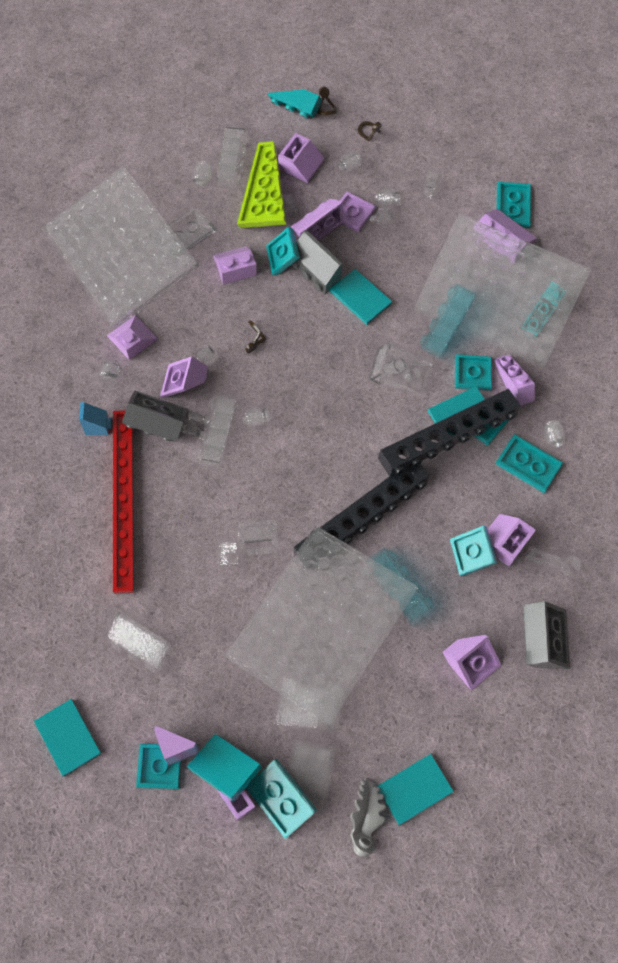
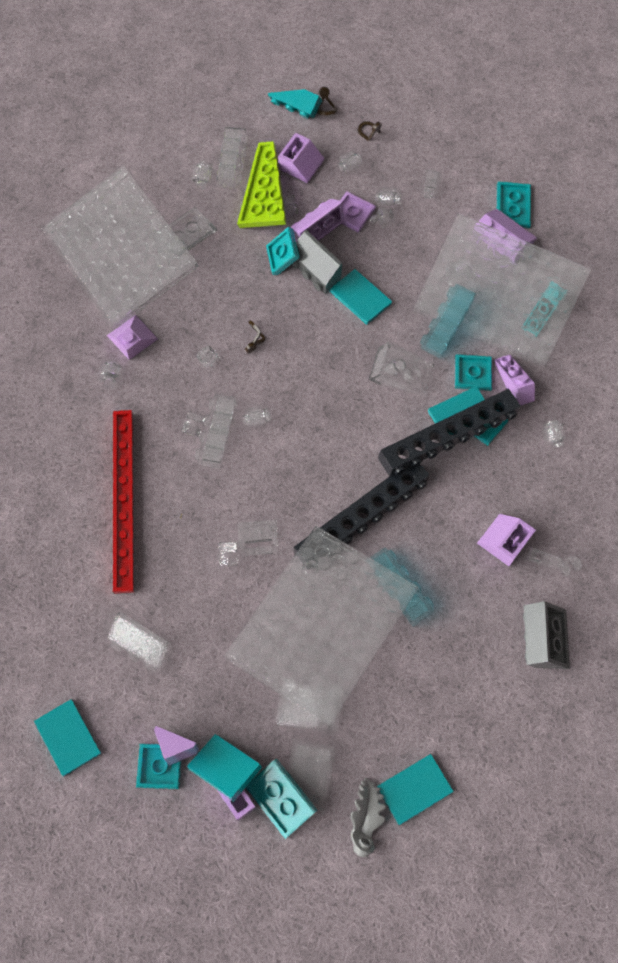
dark azure slope [79,402,112,435] -> none
dark grey slope [122,390,188,442] -> none
lavender slope [160,356,208,398] -> none
lavender slope [213,246,257,284] -> none
lavender slope [443,635,501,691] -> none
tile [450,525,497,576] -> none
teal tile [495,434,563,493] -> none

